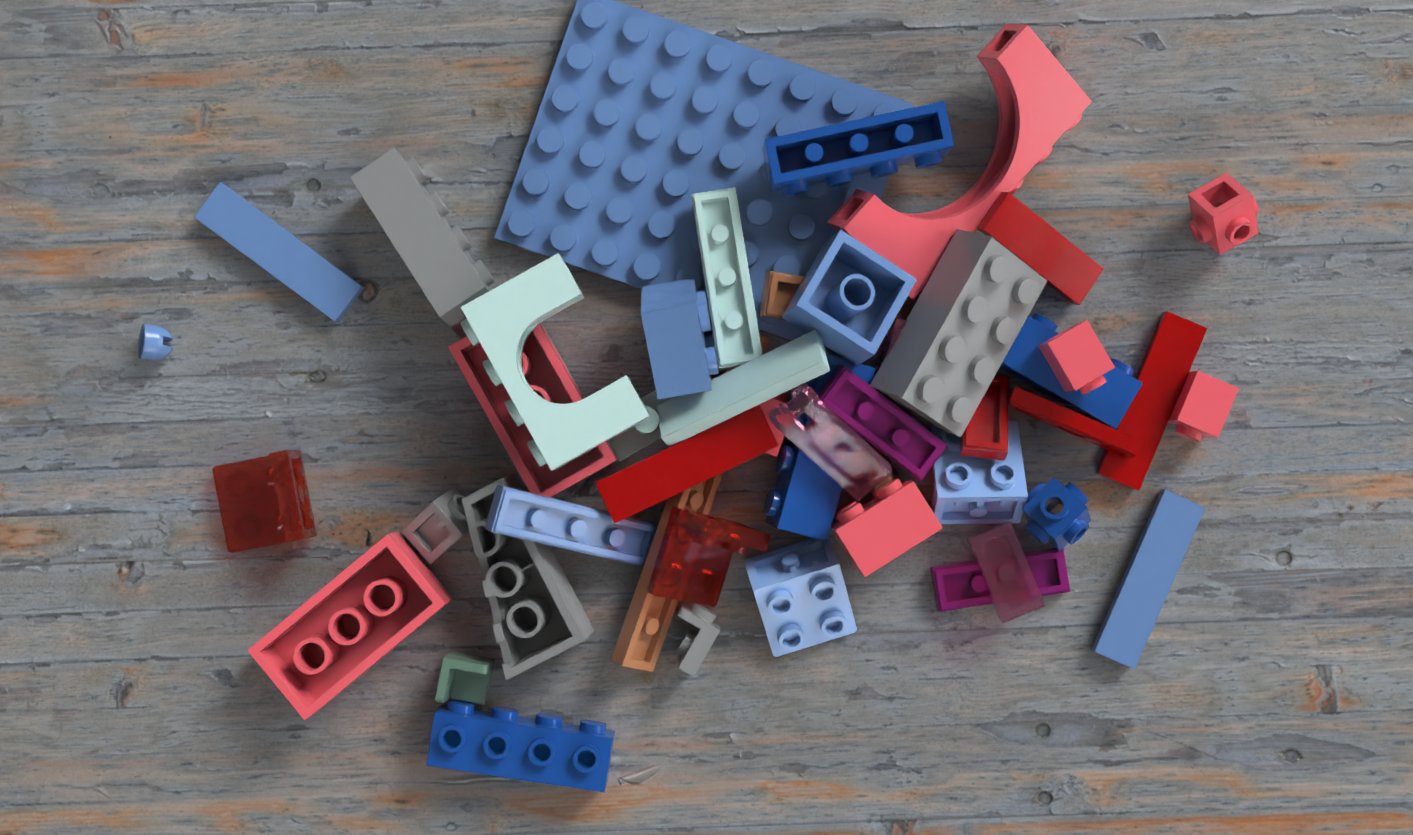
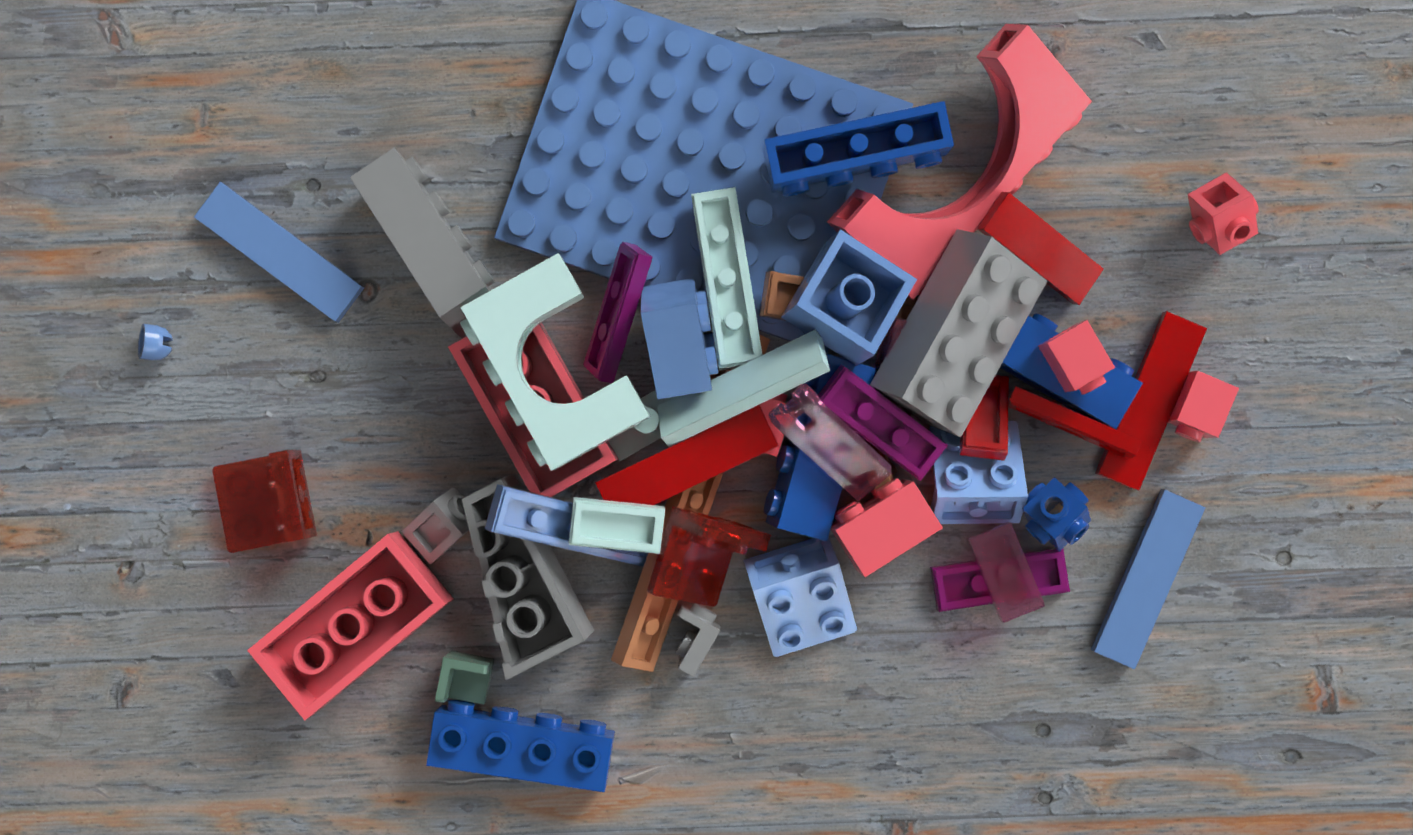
none -> light aqua tile [568,497,665,554]
none -> magenta tile [583,242,653,383]

